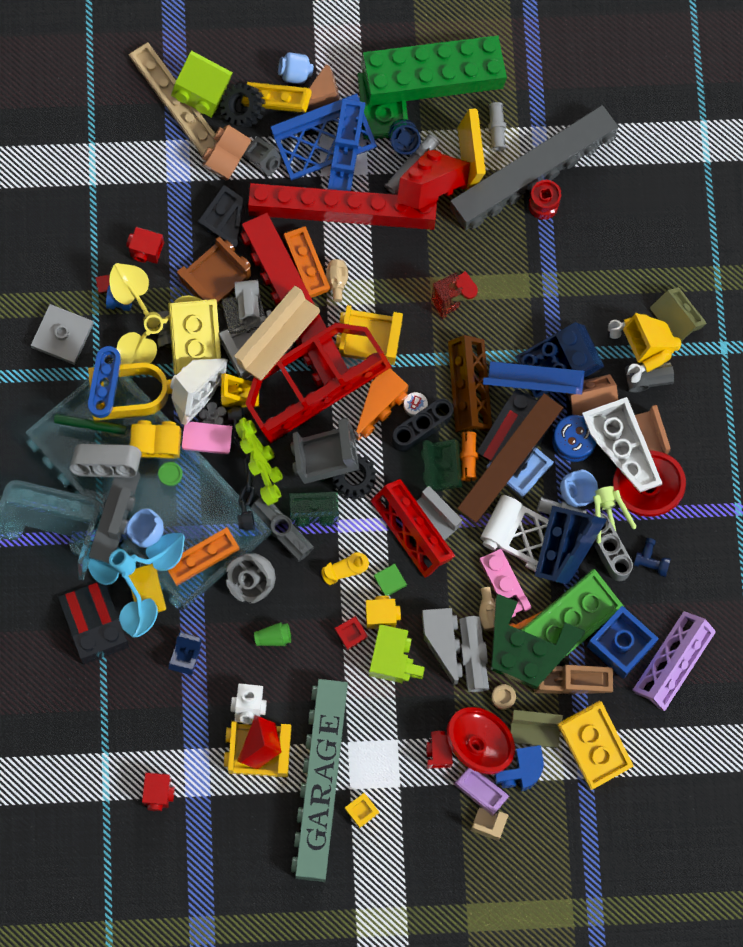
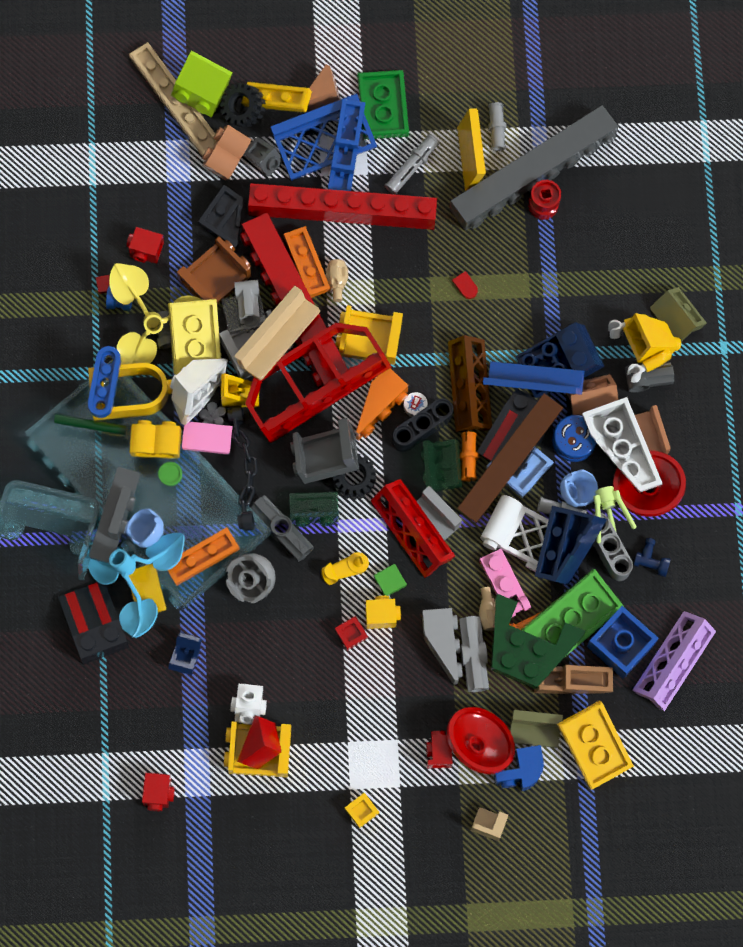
light grey plate [31,304,94,365] -> none
light grey beam [69,444,142,478] -> none
lime plant [236,418,283,506] -> none
bright green cone [254,622,291,646] -> none
light blue head [278,52,313,84] -> none
sand green brick [291,679,348,882] -> none
green brick [361,35,507,106] -> none
lime hinge [369,625,425,683] -> none
dark blue wheel [388,119,421,155] -> none
red wedge [397,150,471,209] -> none
clear red hinge [431,273,463,319] -> none
lavender tile [455,768,509,816] -> none
tan tile [491,684,516,710] -> none

